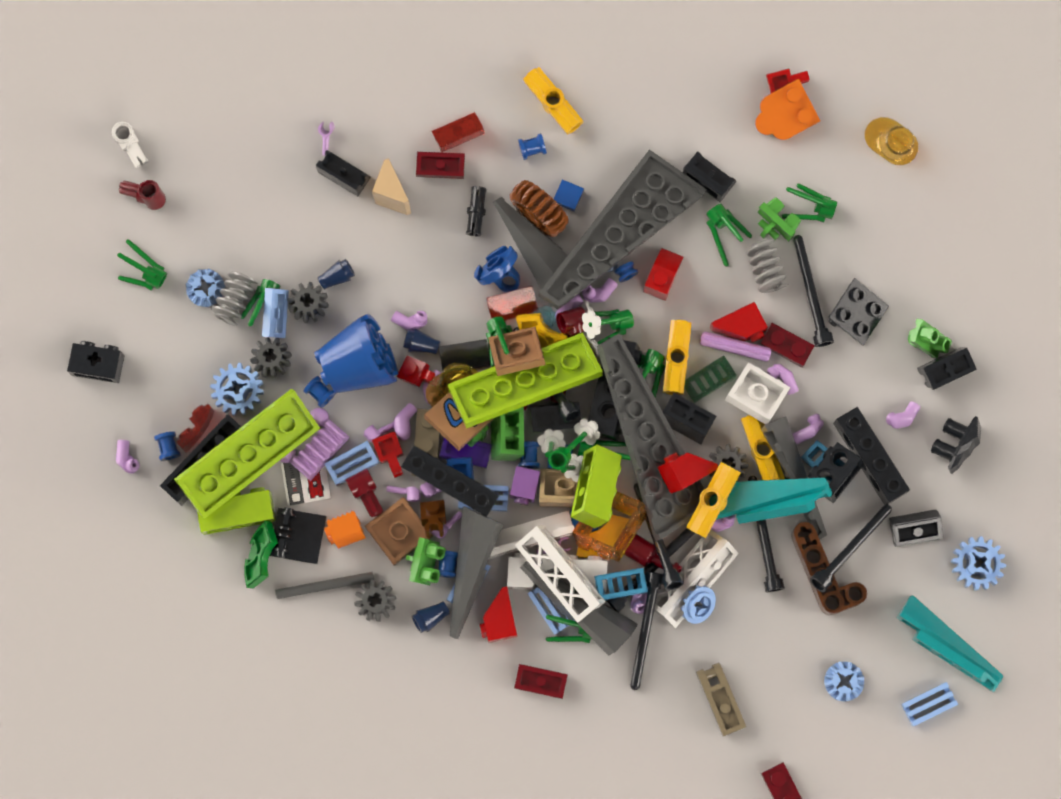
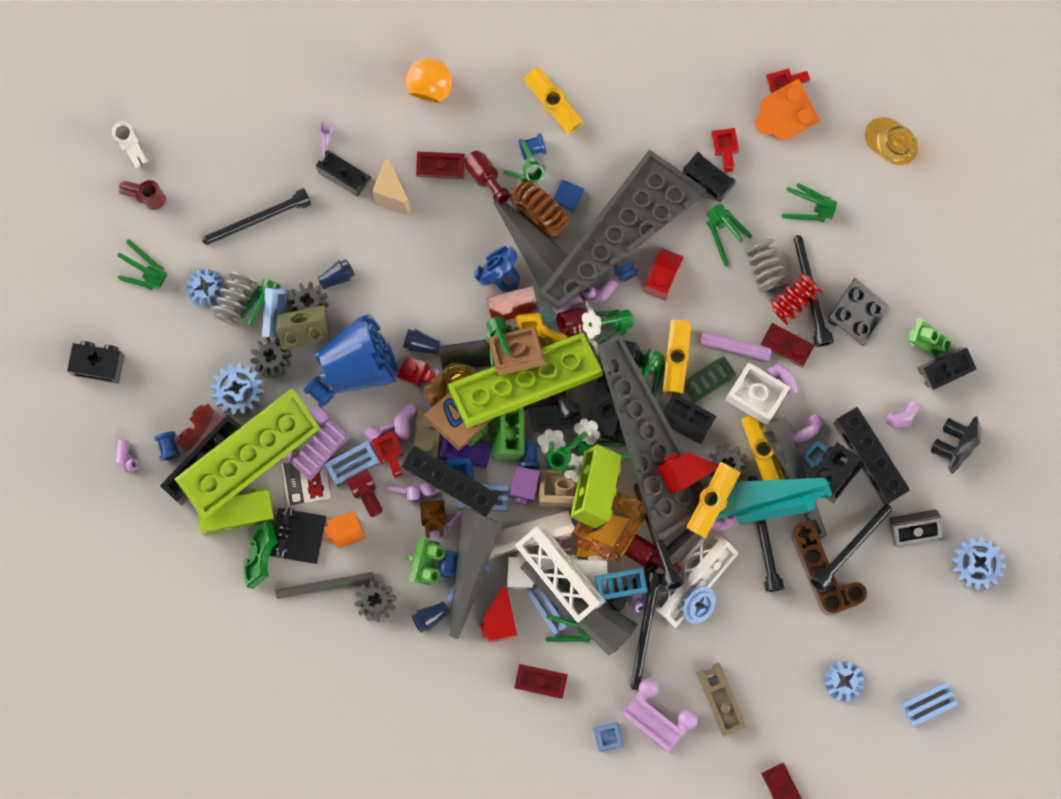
medium nougat tile [365,497,433,566] -> none
lavender arm [391,311,428,331] -> none
clear red slope [432,112,485,152] -> none
black pin [466,186,487,237] -> none
red slope [710,302,768,343] -> none
bright green hips [757,197,801,242] -> none
teal wedge [896,595,1003,692] -> none
none -> black piece [202,188,312,245]
none -> olive brick [276,305,330,350]
none -> light orange helmet [406,58,453,103]
none -> dark red piece [465,150,510,204]
none -> green plant [504,141,547,183]
none -> medium blue tile [593,722,624,752]
none -> lavender gear [622,678,698,752]
none -> red plate [711,128,739,173]
none -> red piece [770,272,824,325]

